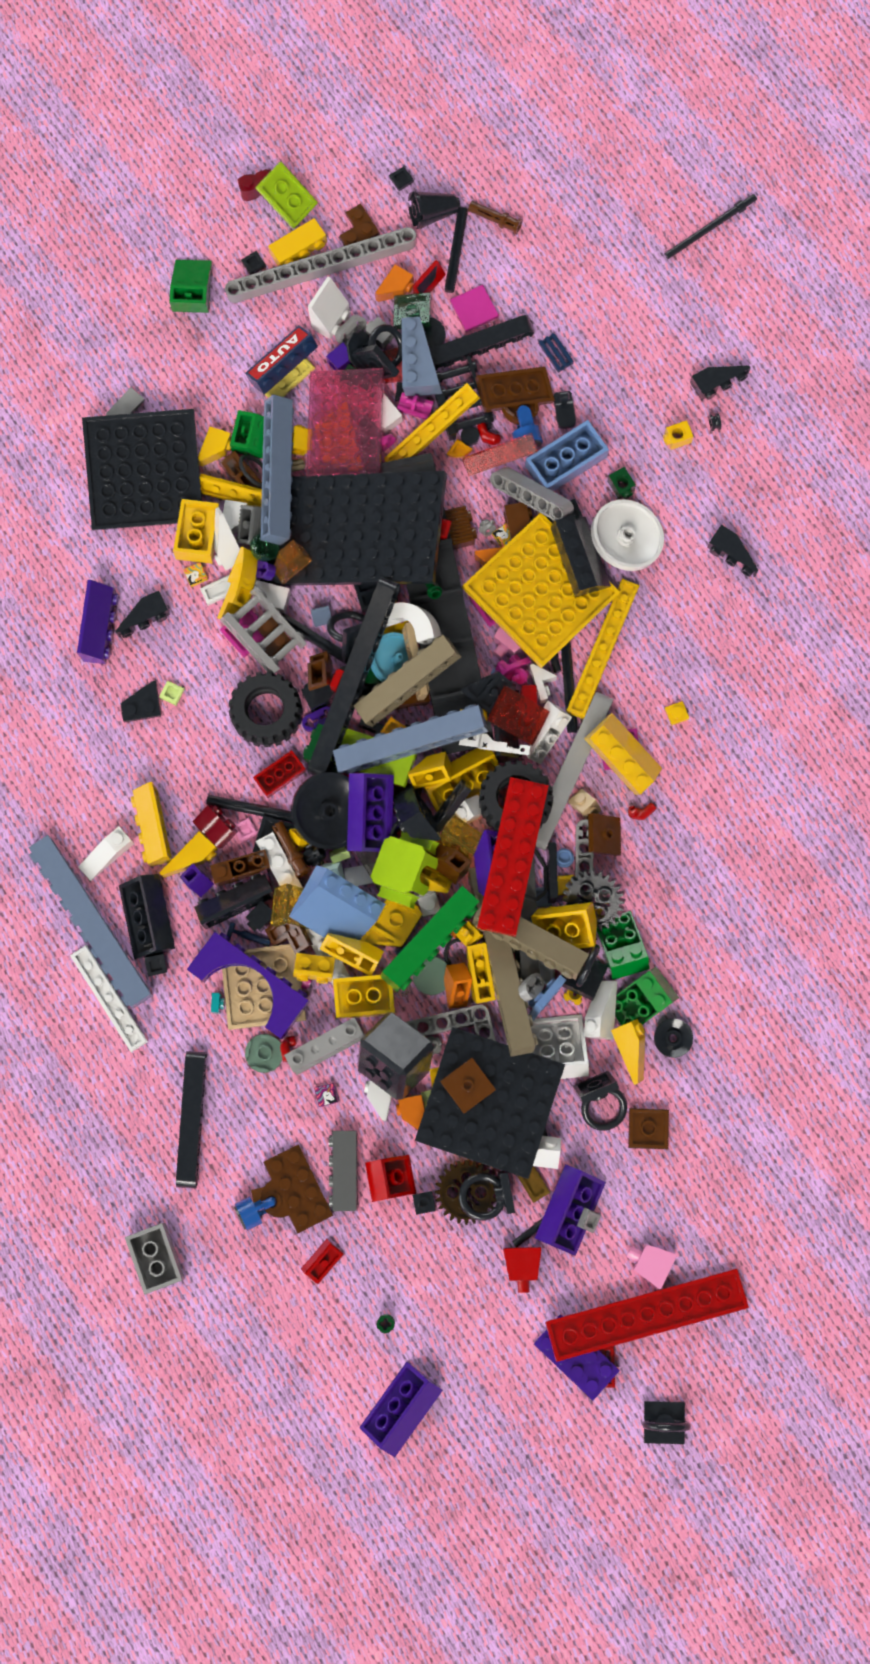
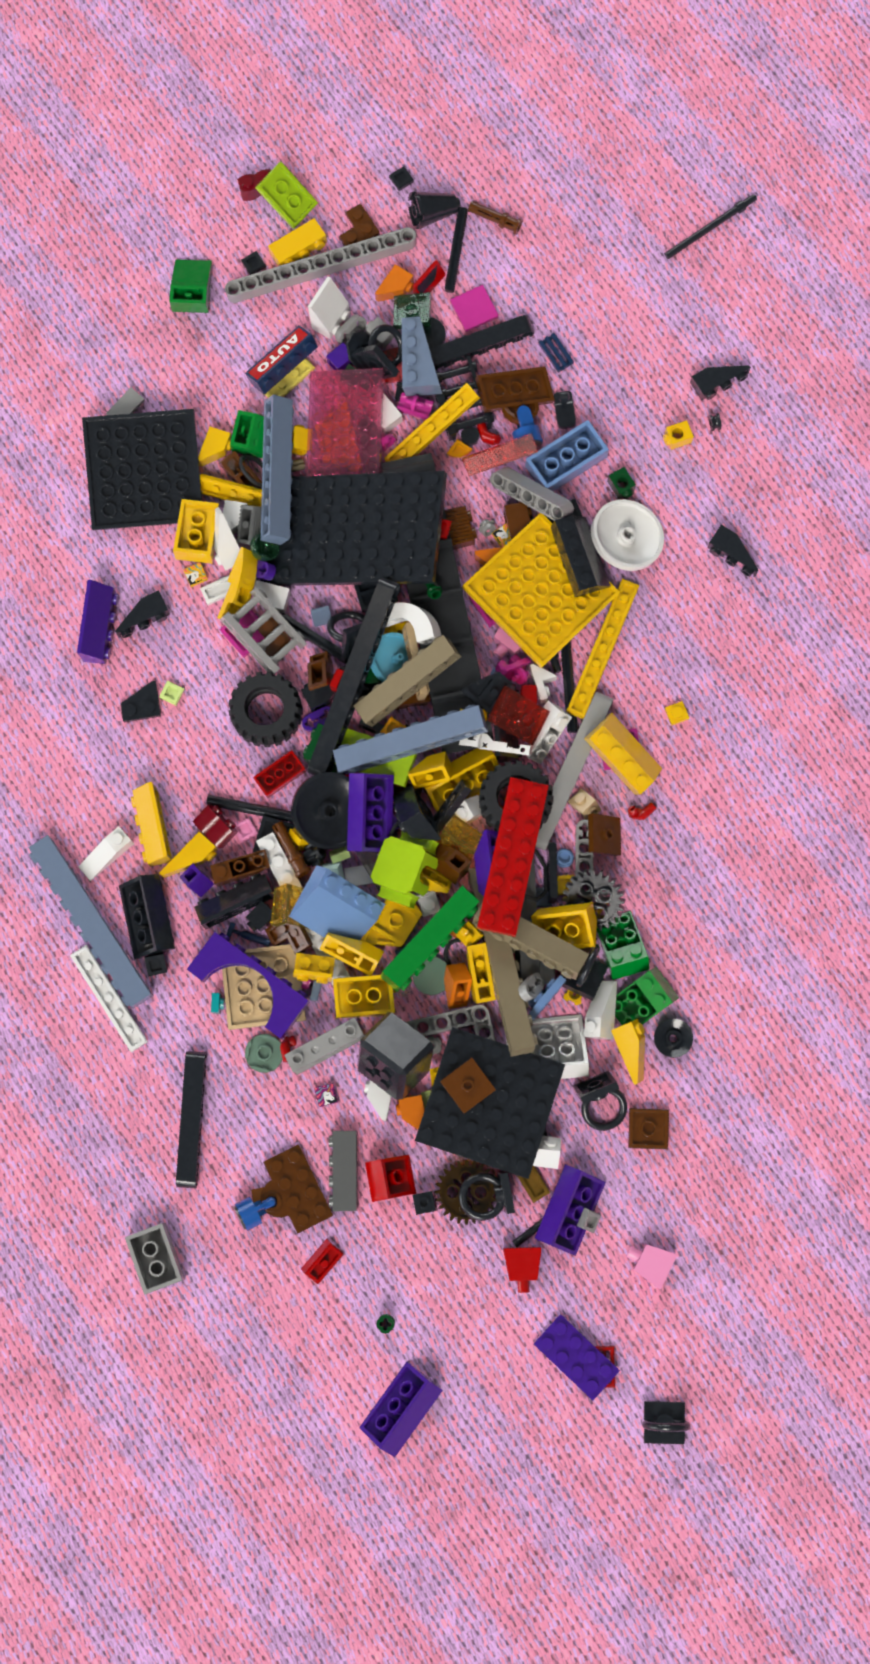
clear orange slope [274,540,312,584] -> none
red plate [545,1269,749,1362] -> none
none -> sand blue tile [310,980,322,1002]

